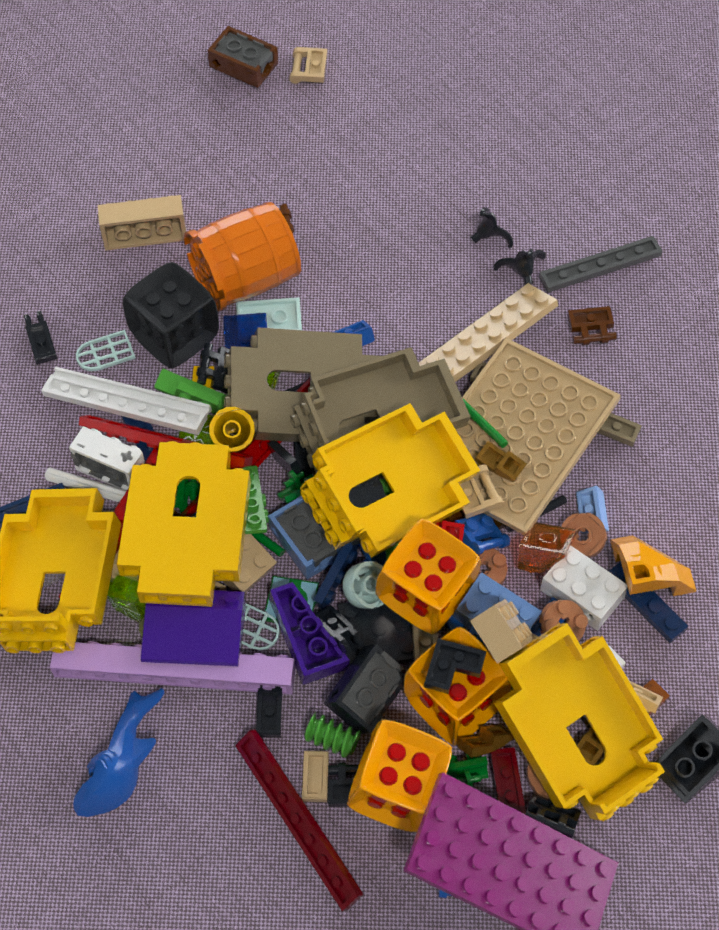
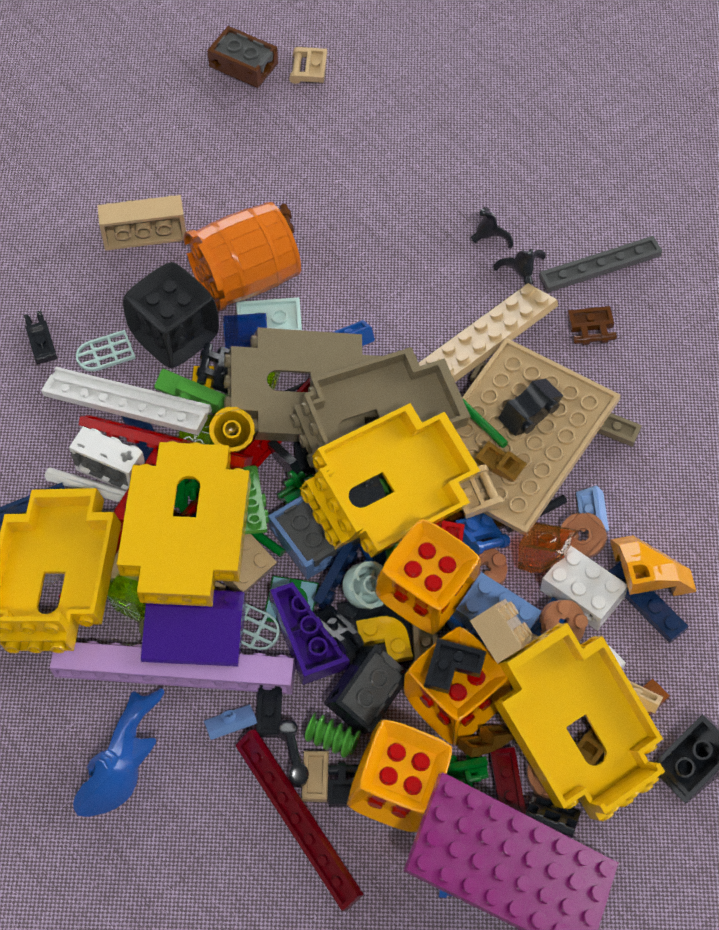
none -> medium blue plate [204,704,257,740]
none -> black bar [277,720,309,788]
none -> yellow plate [356,616,413,663]
none -> black brick [498,378,564,436]

